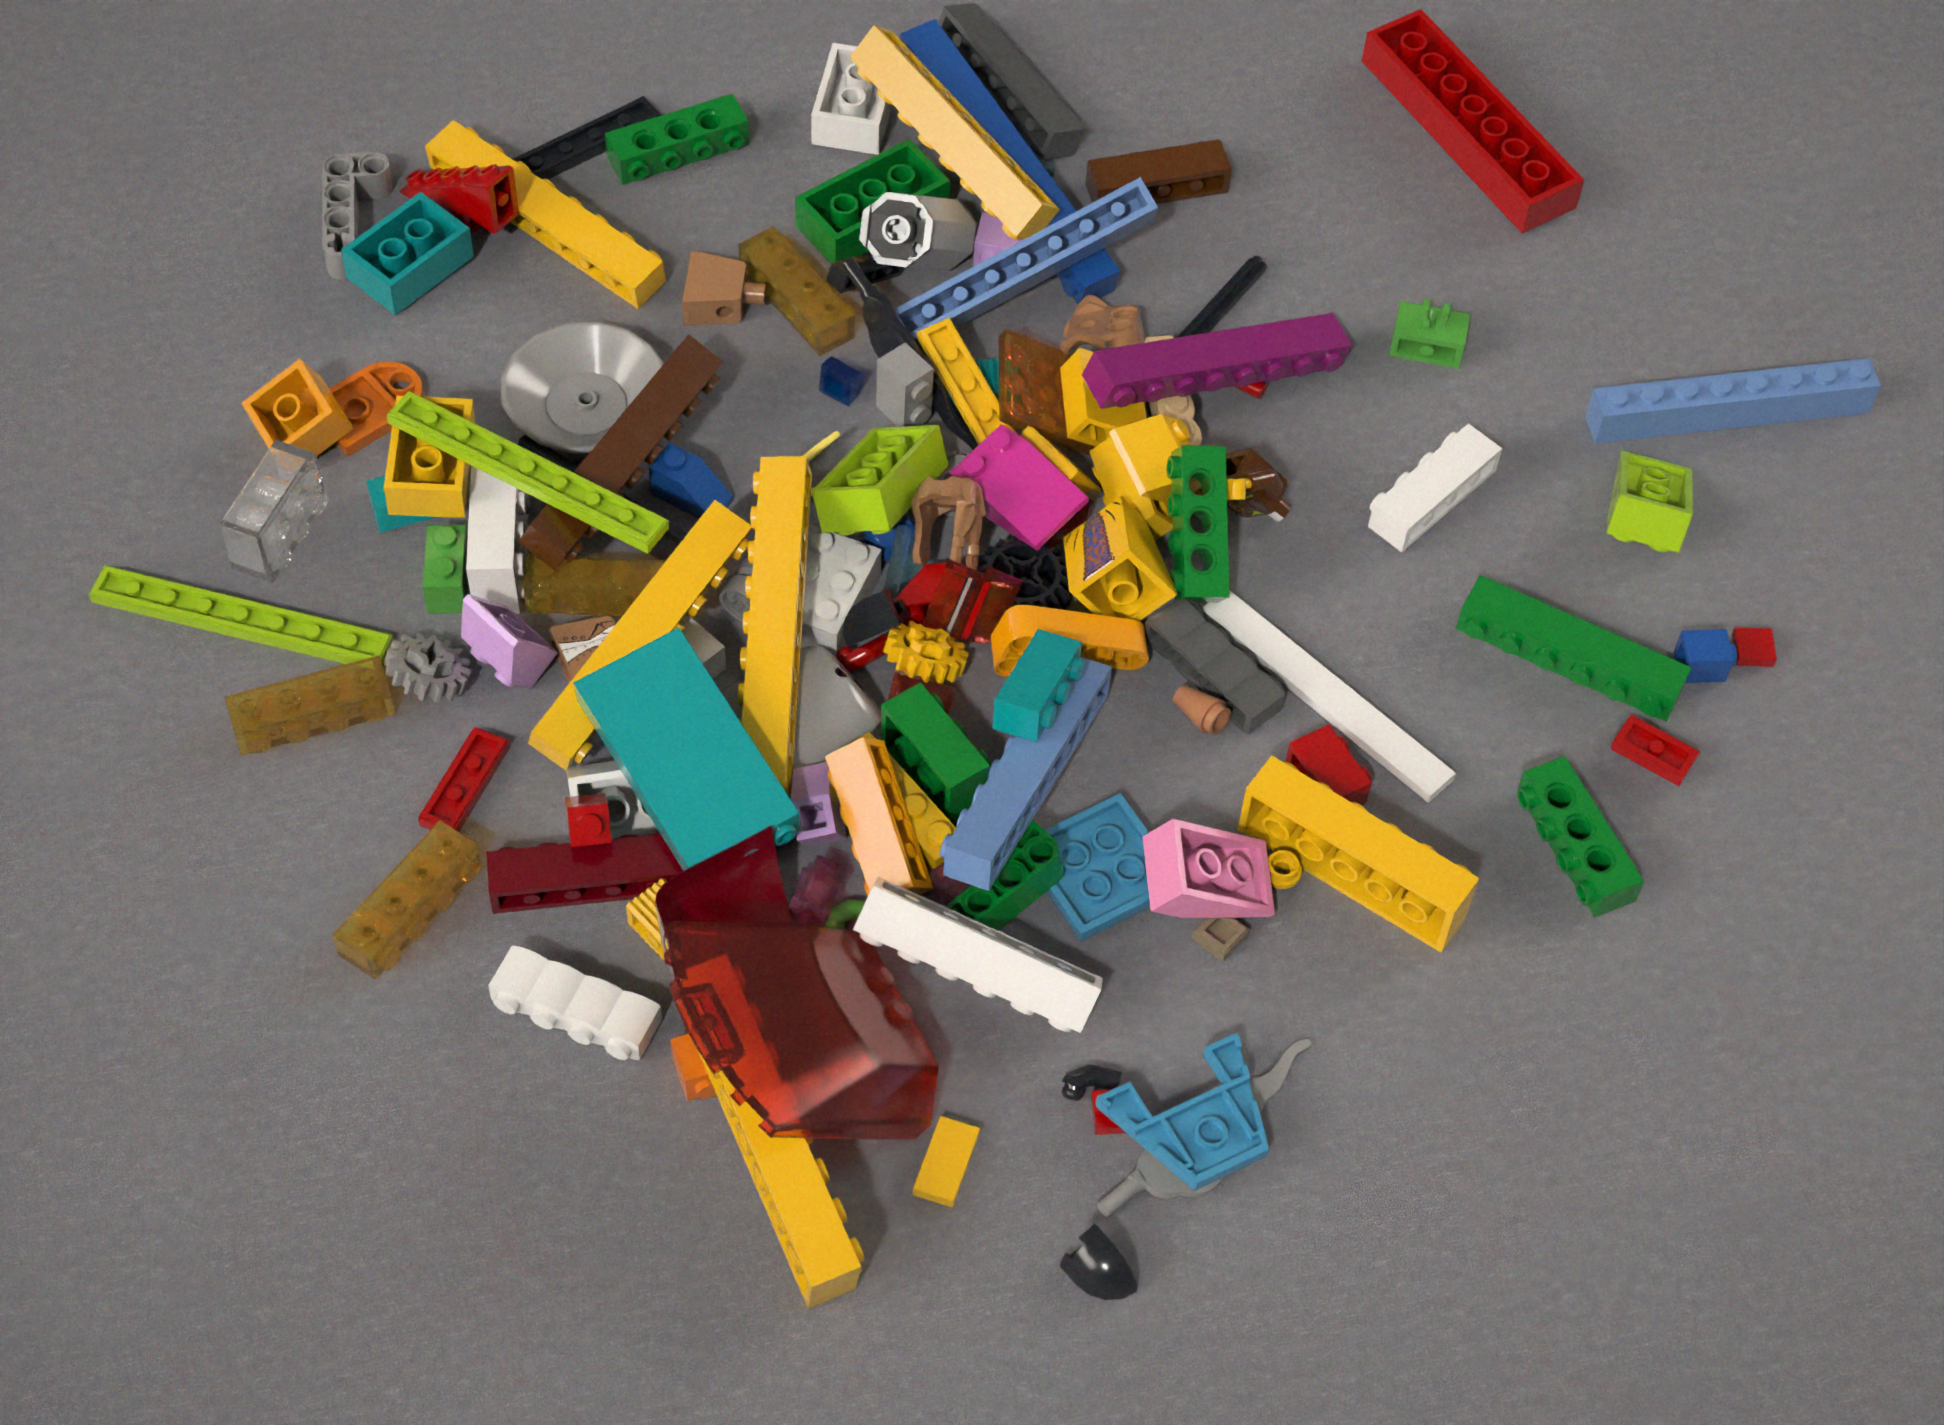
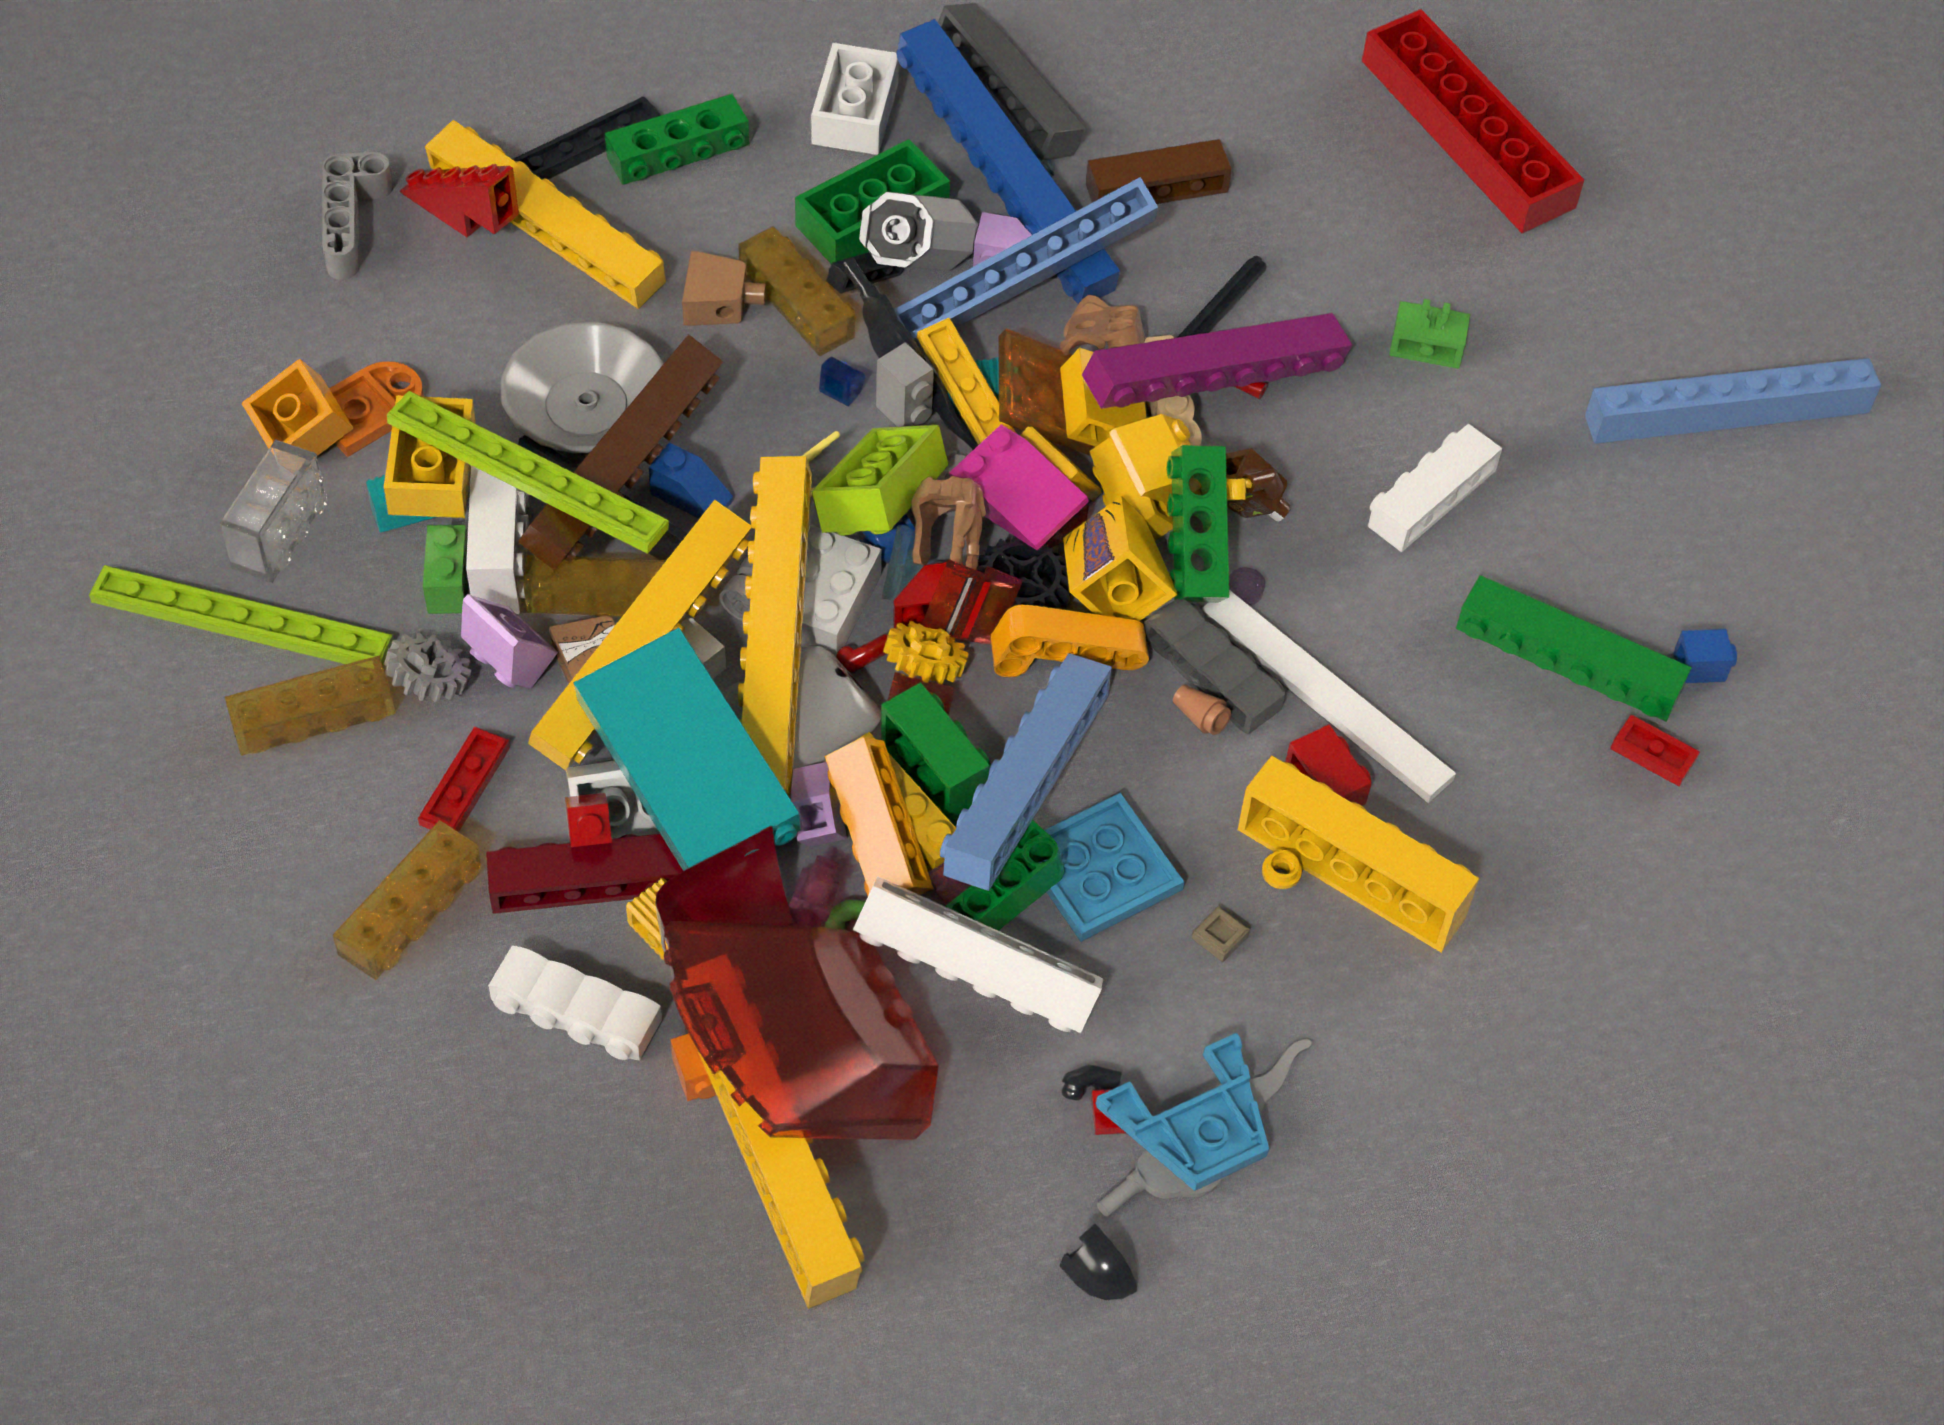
teal brick [341,192,474,315] -> none
black brick [843,589,910,647] -> none
yellow brick [850,25,1060,240] -> none
yellow tile [912,1116,980,1208] -> none
teal brick [992,629,1085,742] -> none
bright pink slope [1142,819,1275,918] -> none
green brick [1517,756,1645,917] -> none
lime slope [1606,450,1693,553] -> none
red tile [1732,627,1777,667] -> none
none -> clear purple tile [1229,567,1265,605]

